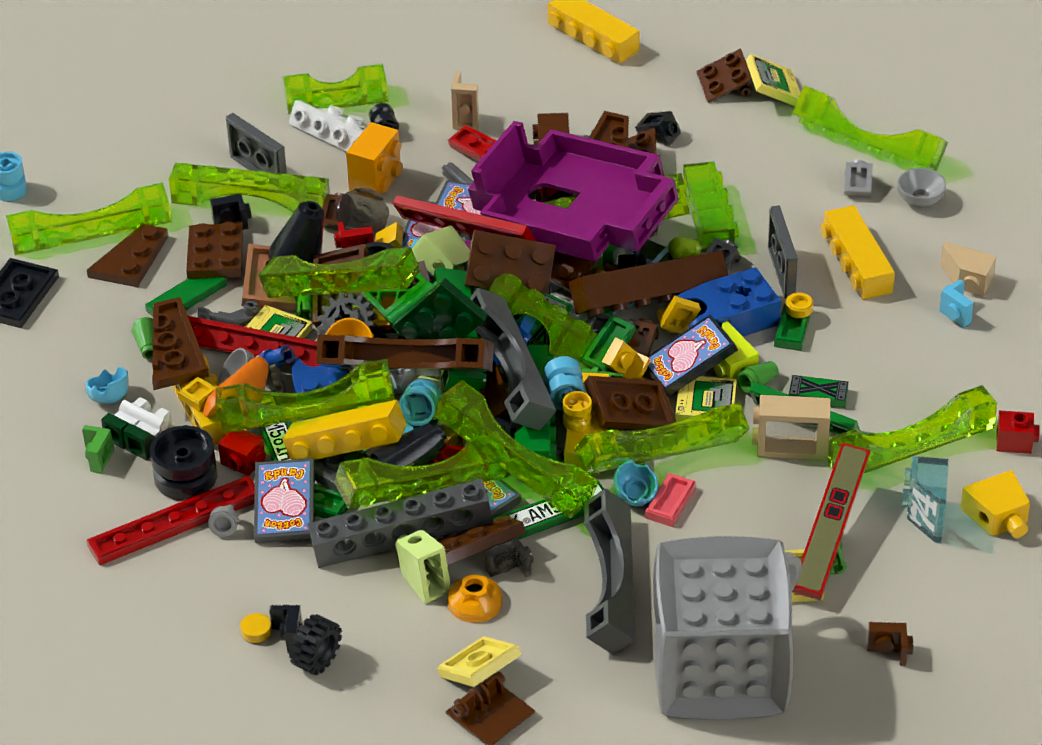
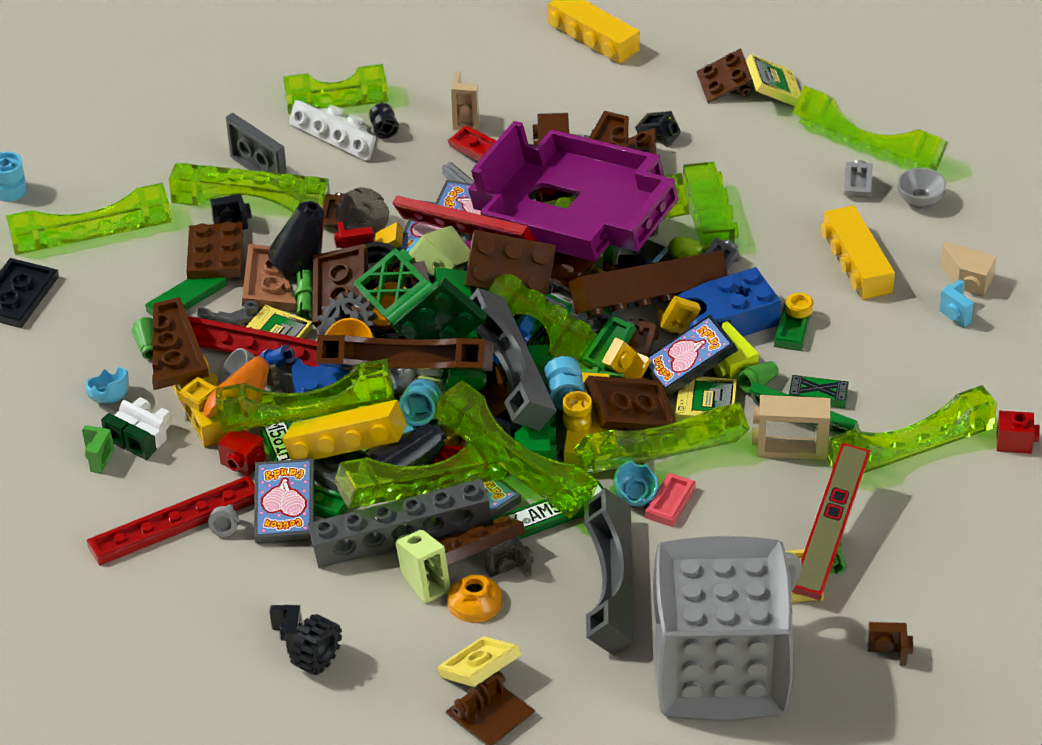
reddish brown wing [87,224,169,288] -> none
black wheel [150,425,218,500] -> none
yellow tile [240,613,272,643] -> none
clear neon green arch [258,247,421,298] -> none
light orange brick [346,122,403,201] -> none
dark grey tile [768,205,798,299] -> none
clear light blue slope [902,456,949,543] -> none
yellow torso [960,470,1030,538] -> none

